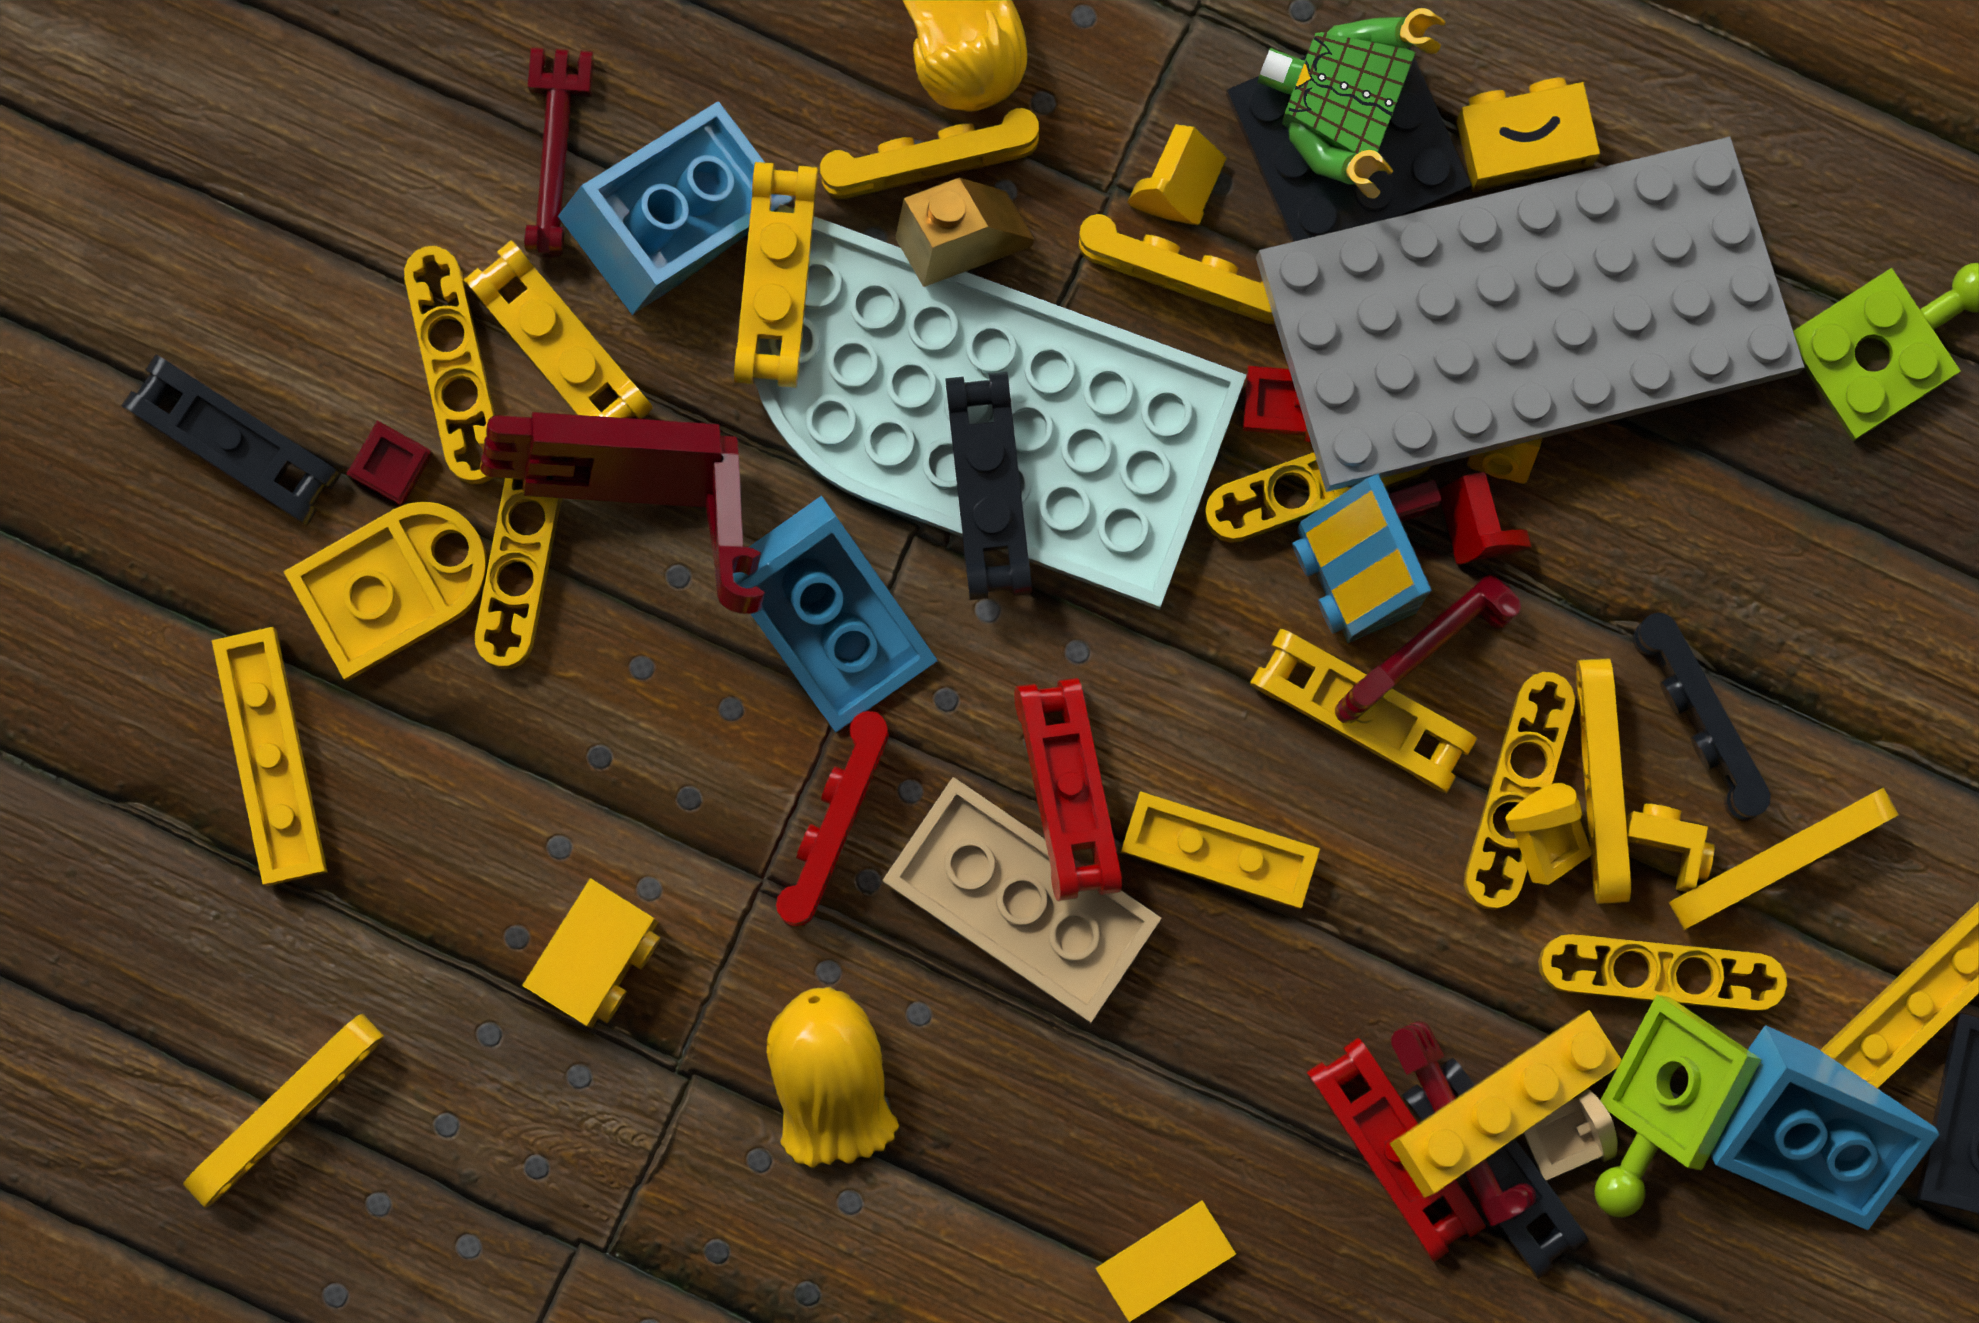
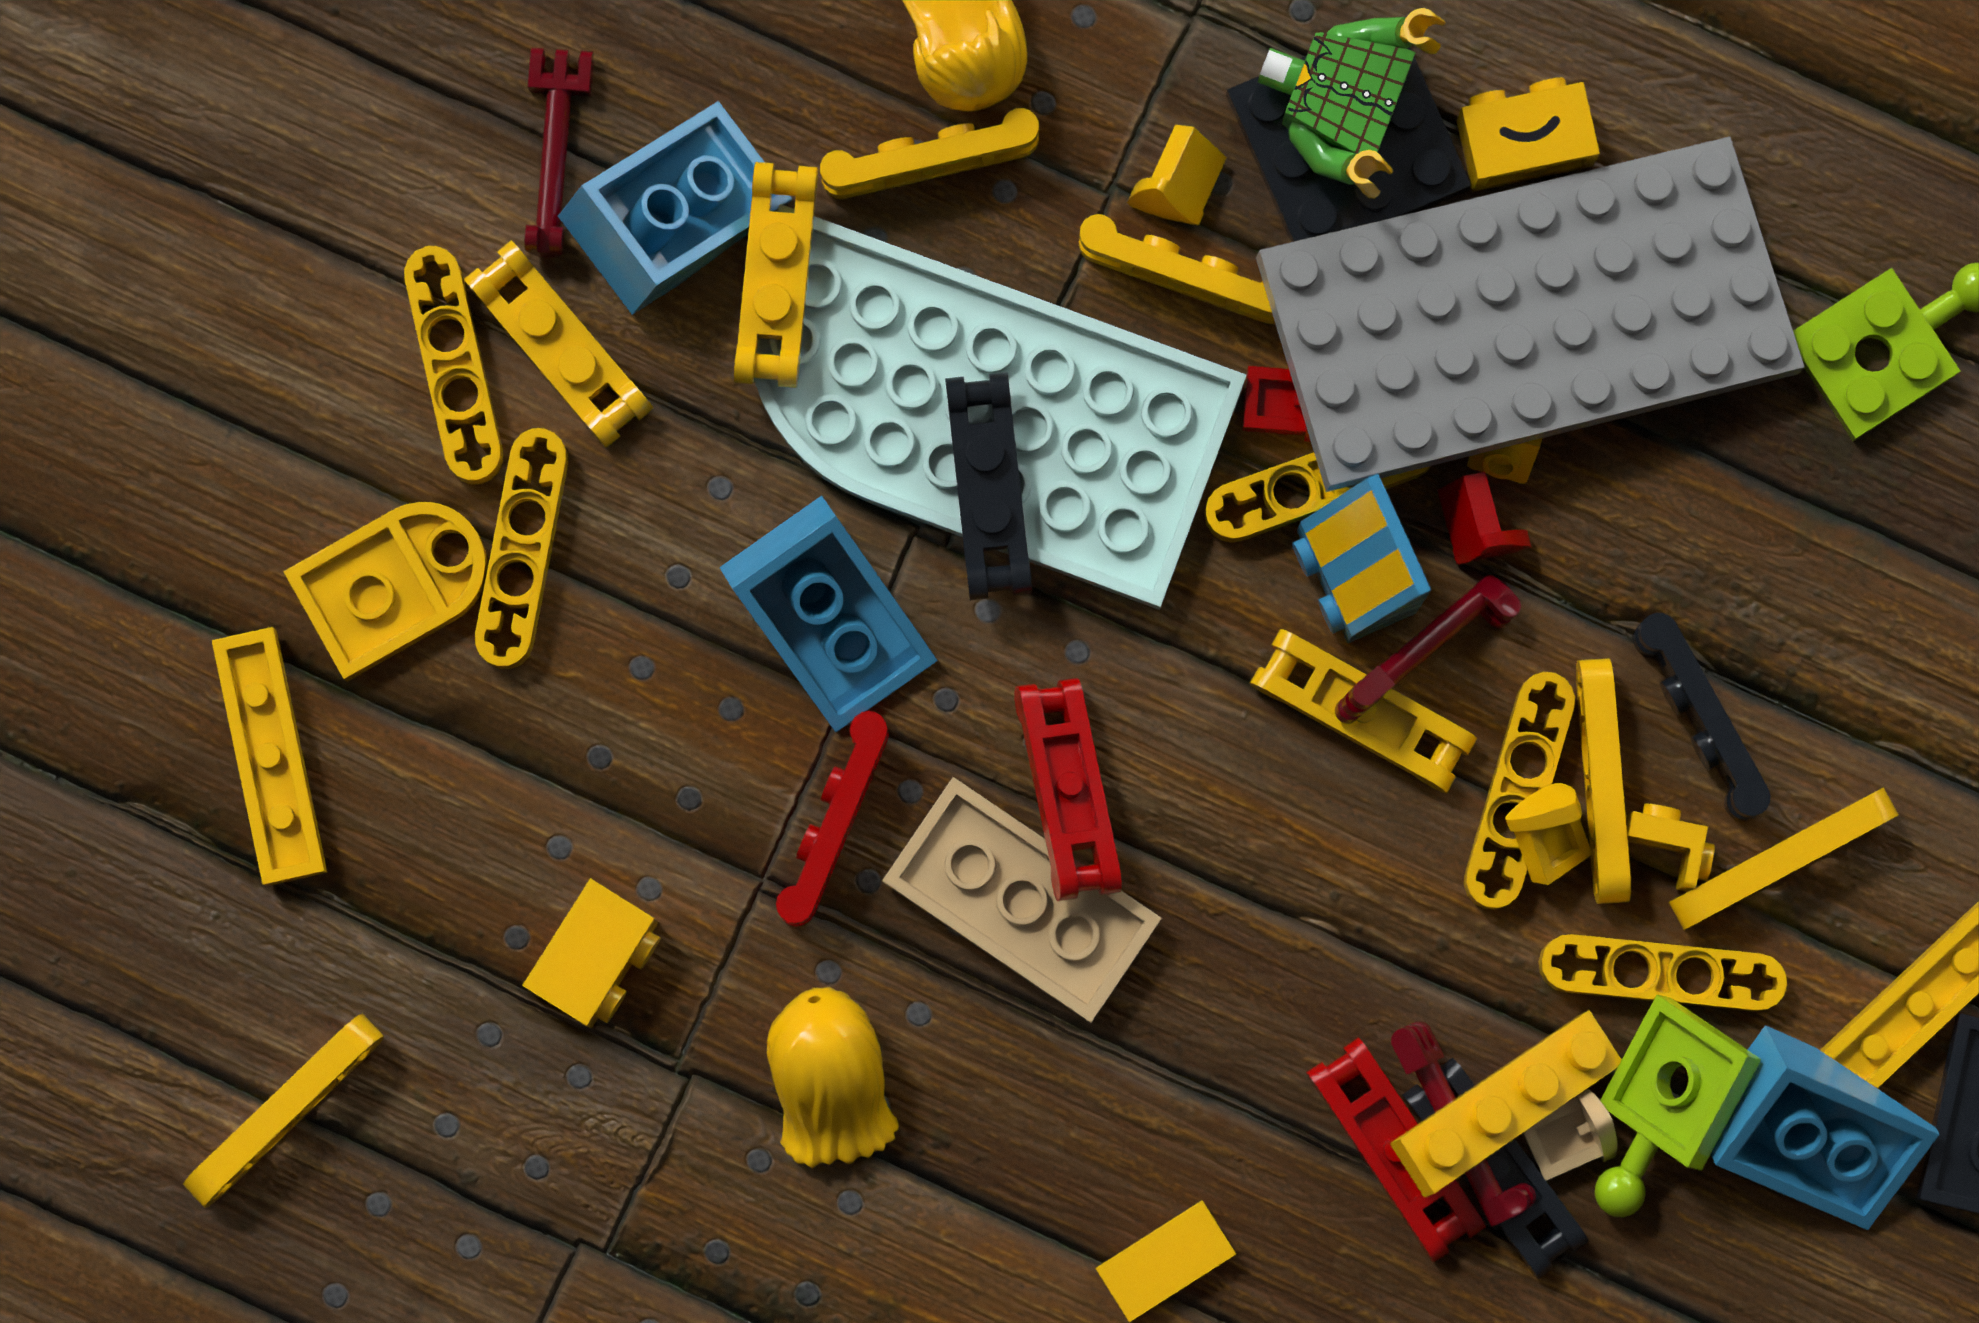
black plate [121,354,341,526] -> none
dark red tile [346,420,433,506] -> none
dark red hinge [480,412,765,614] -> none
pearl gold slope [895,178,1035,287] -> none
yellow plate [1120,791,1320,910] -> none
dark red tile [1388,480,1442,523] -> none

